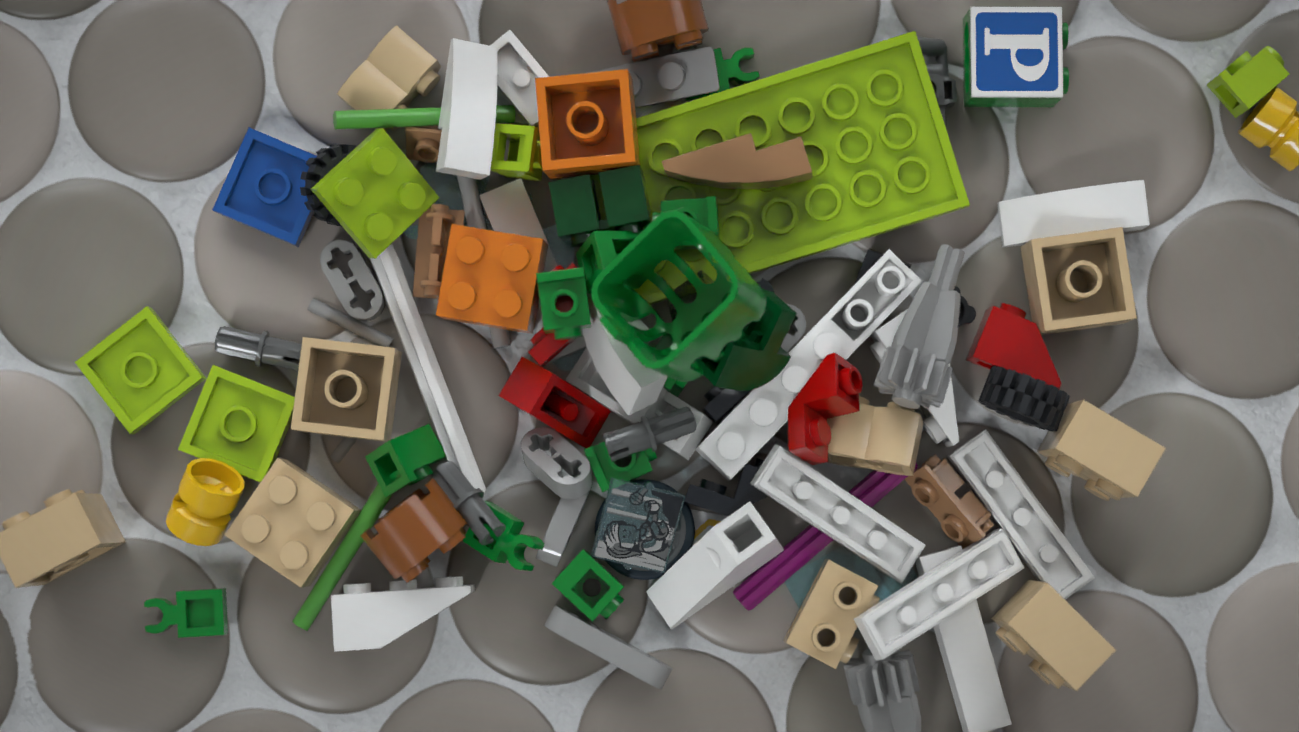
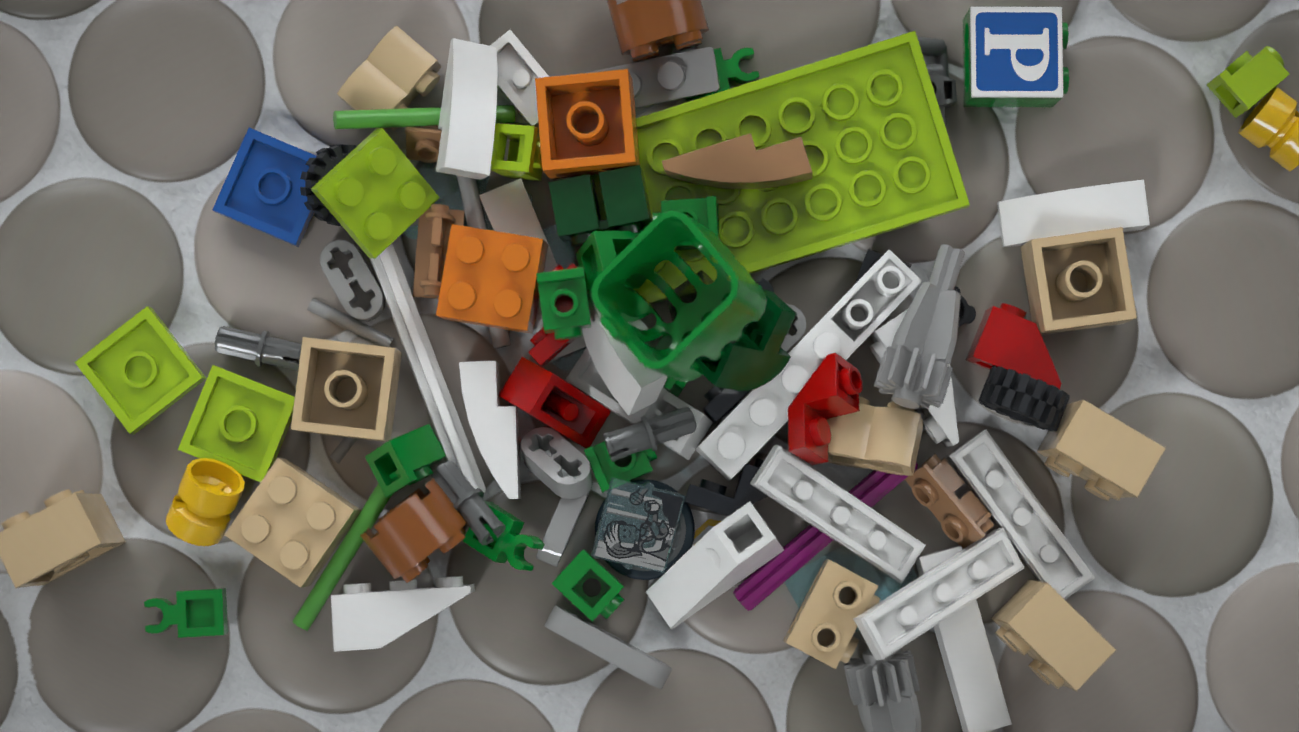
none -> white slope [459,361,521,500]

